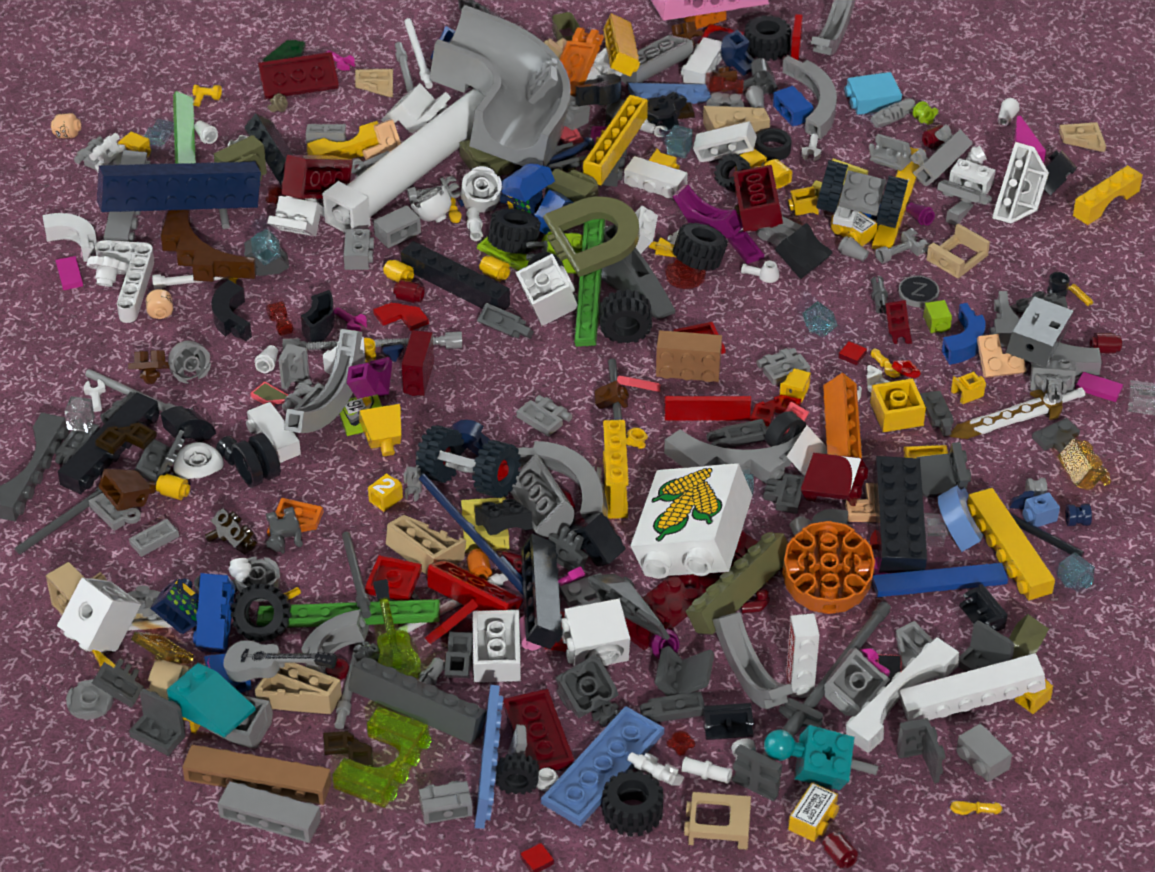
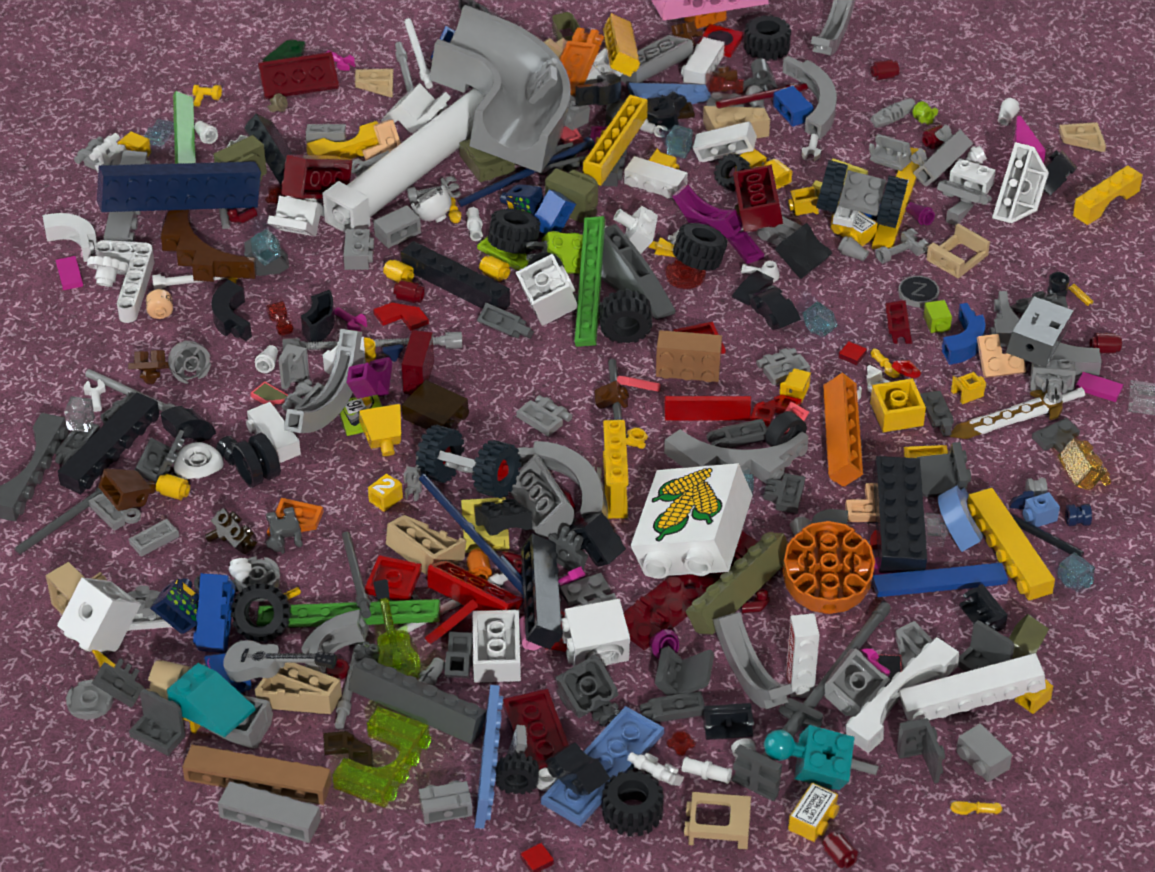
light nougat head [51,113,81,138] -> none
dark brown tile [95,423,157,454] -> none
clear yellow plate [131,632,194,664] -> none
dark blue brick [450,420,490,457] -> none
white brick [461,167,502,212] -> none
blue slope [501,164,555,202] -> none
olive piece [543,196,640,277] -> none
dark grey wedge [588,574,670,640] -> none
dark blue brick [721,30,754,76] -> none
black tyre [755,128,792,161] -> none
white sticker [787,425,827,476] -> none
red tile [791,14,803,61] -> none
dark red panel [800,453,868,506] -> none
medium azure brick [844,72,902,115] -> none
dark grey pin [871,276,888,313] -> none
none -> dark red arm [227,208,258,223]
none -> dark brown brick [401,380,469,430]
none -> black brick [545,742,610,795]
none -> dark red bar [716,83,808,109]
none -> black slope [732,270,774,306]
none -> black brick [749,286,801,330]
none -> dark red brick [870,59,899,80]

